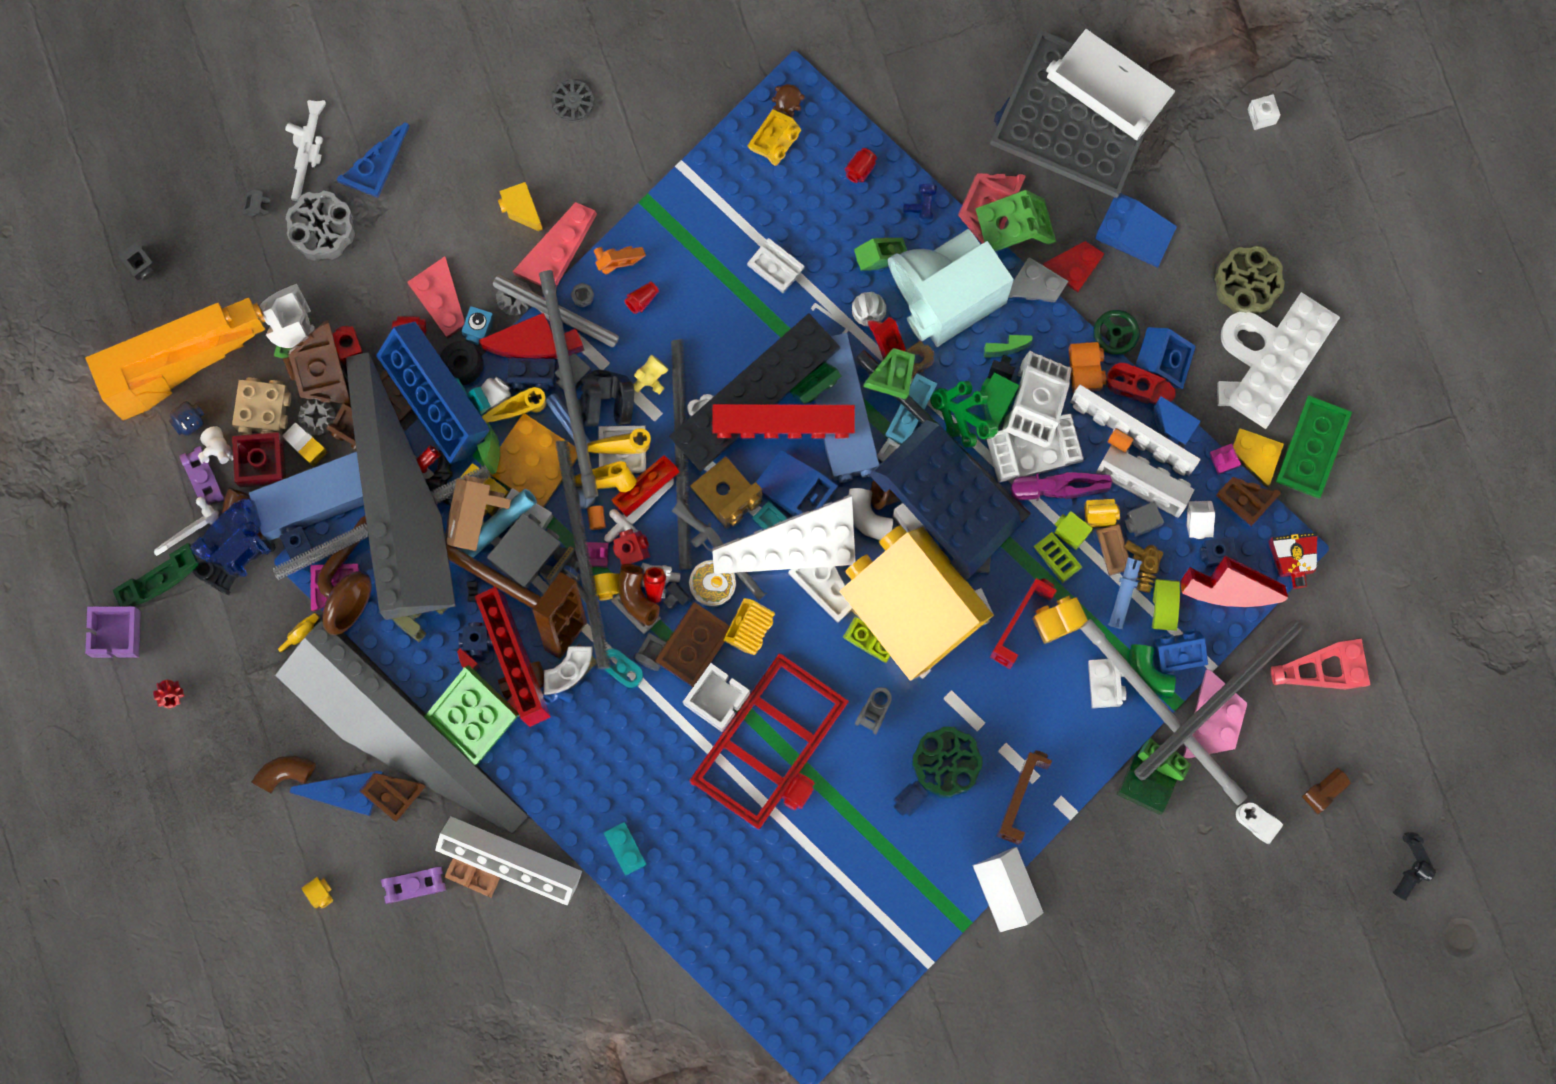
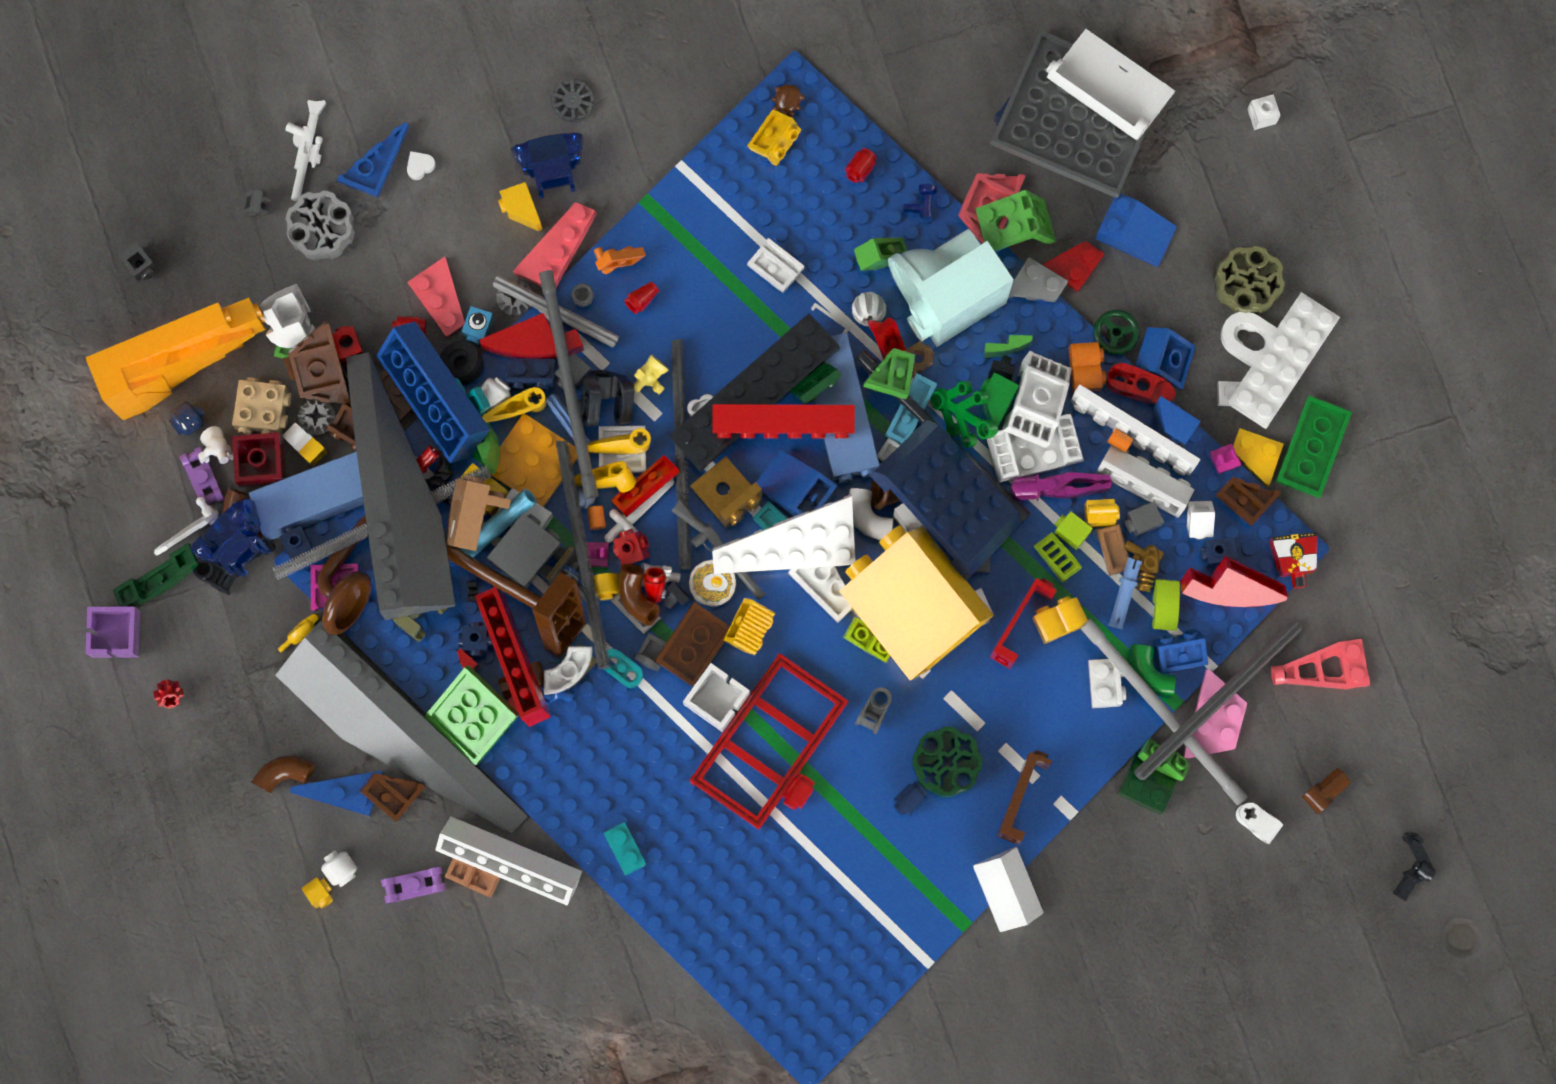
none -> white head [321,850,357,887]
none -> white tile [407,151,436,180]
none -> clear blue piece [510,133,584,199]

